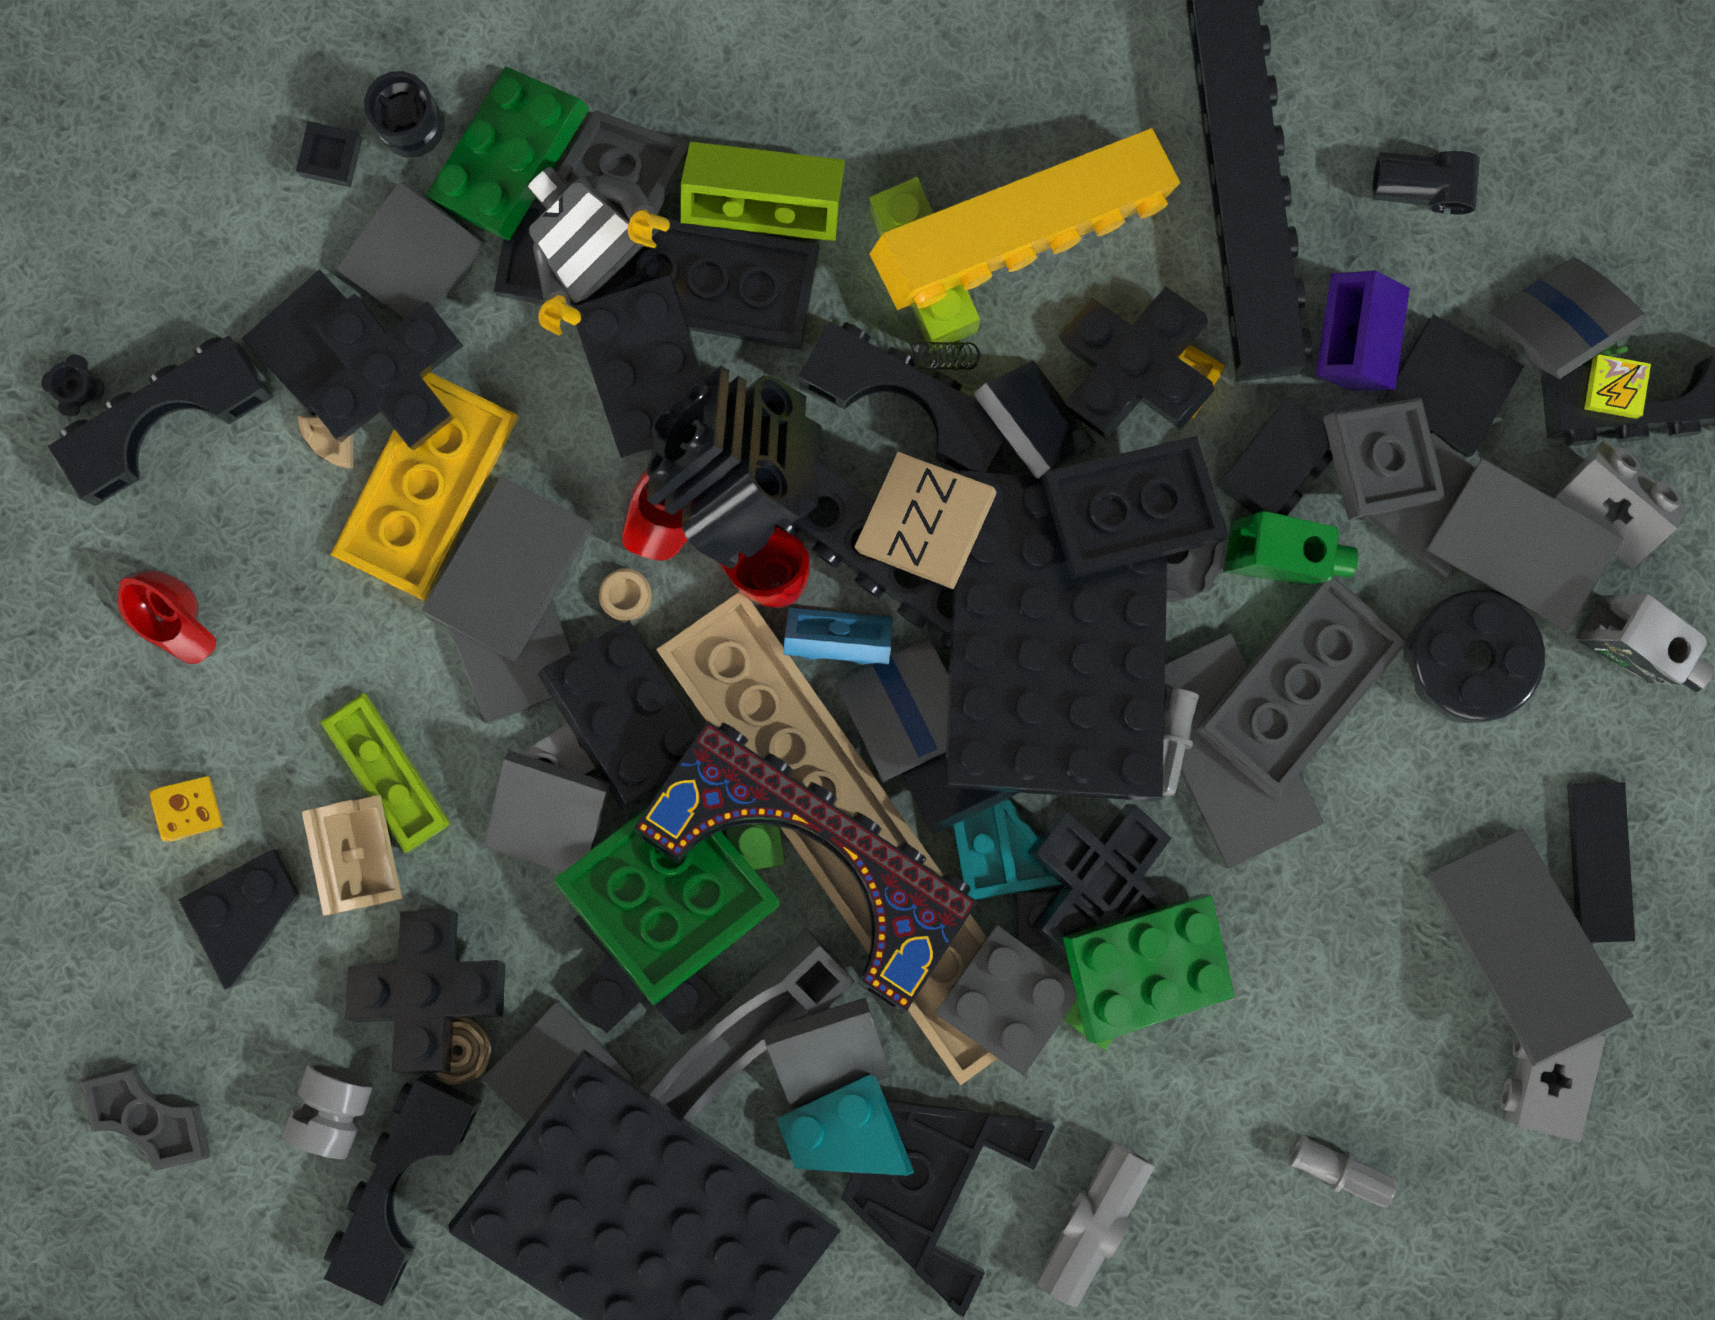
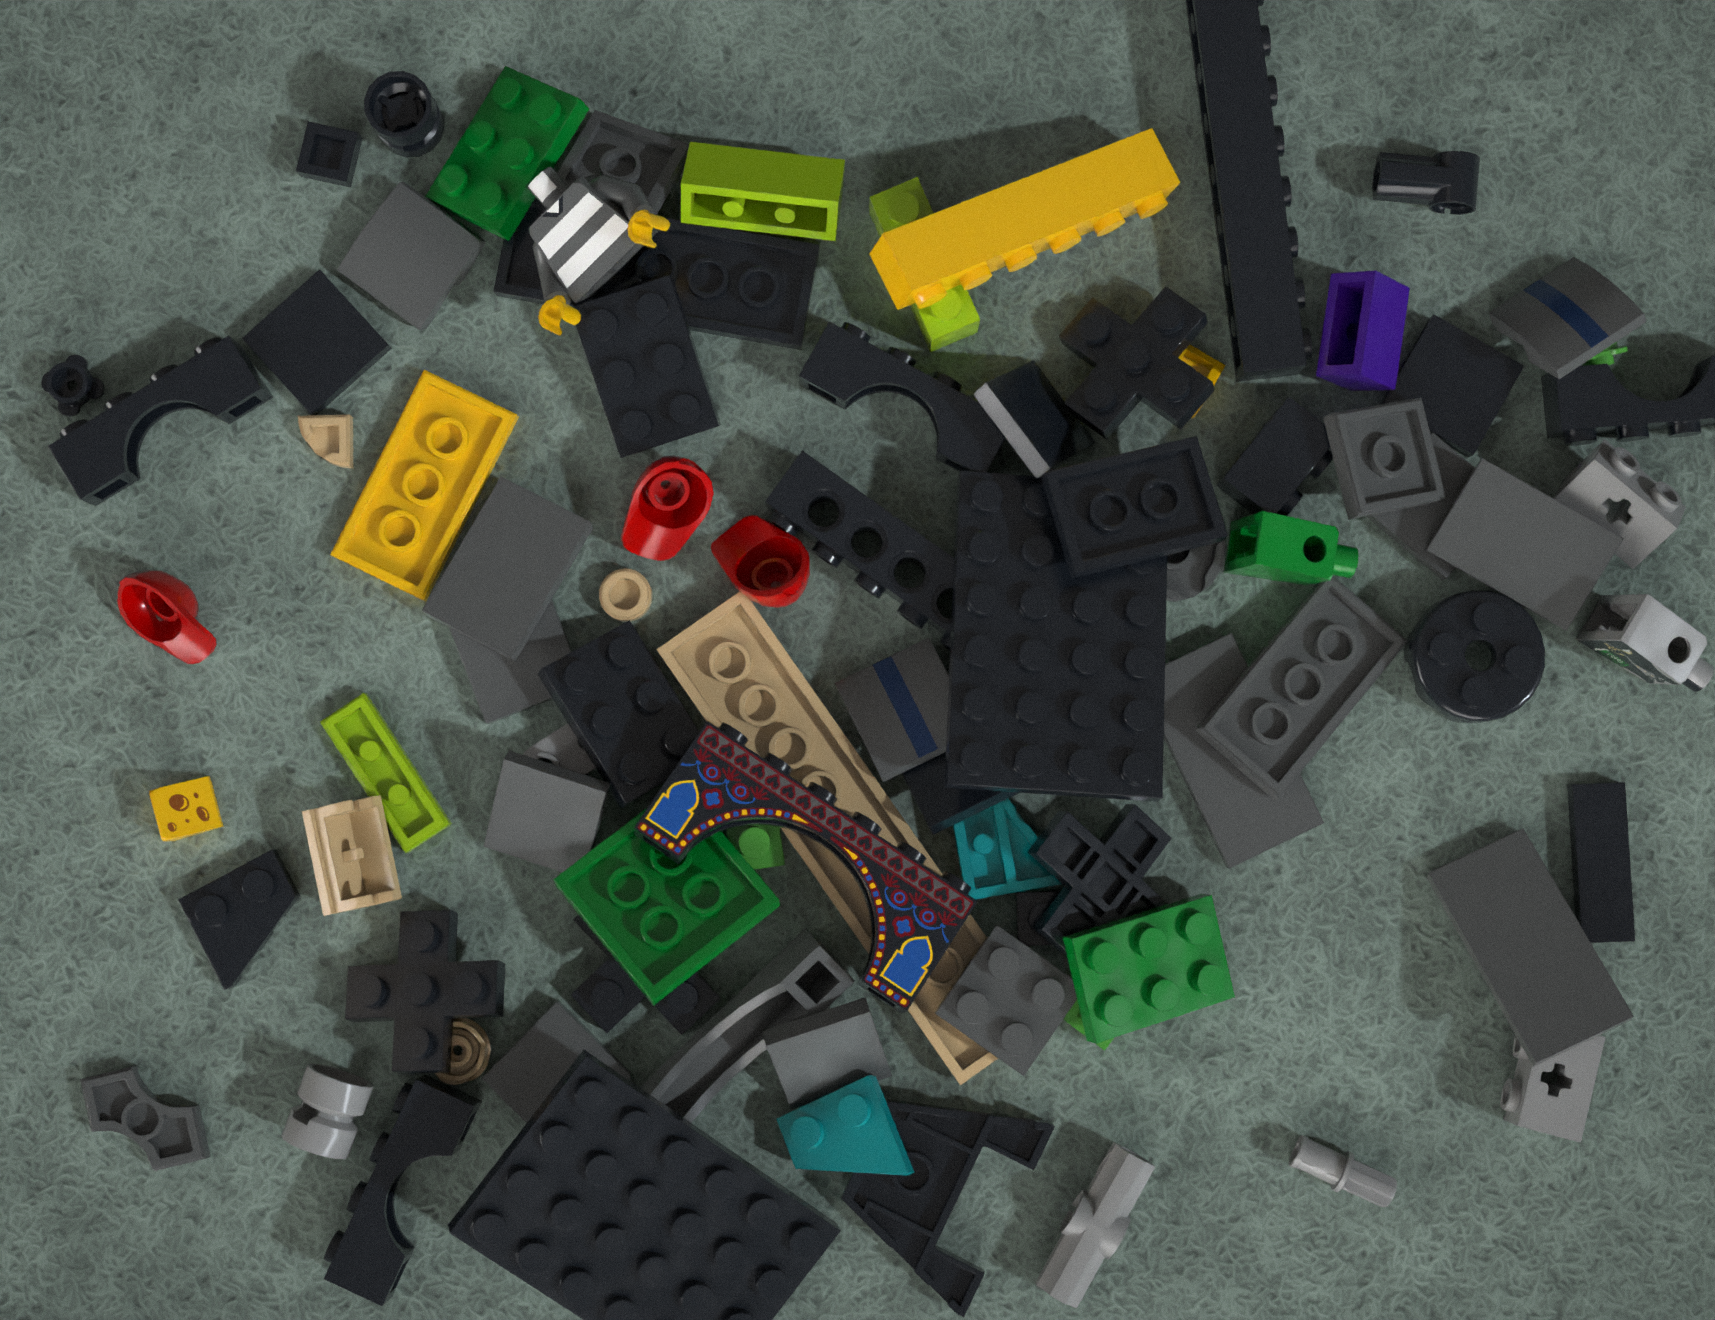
black plate [304,293,464,450] -> none
black piece [647,365,822,569] -> none
dark azure plate [784,608,893,664] -> none
tan tile [854,452,997,589] -> none
black piece [913,342,980,370] -> none
light grey axle [1163,688,1199,796] -> none
tile [1584,354,1651,419] -> none

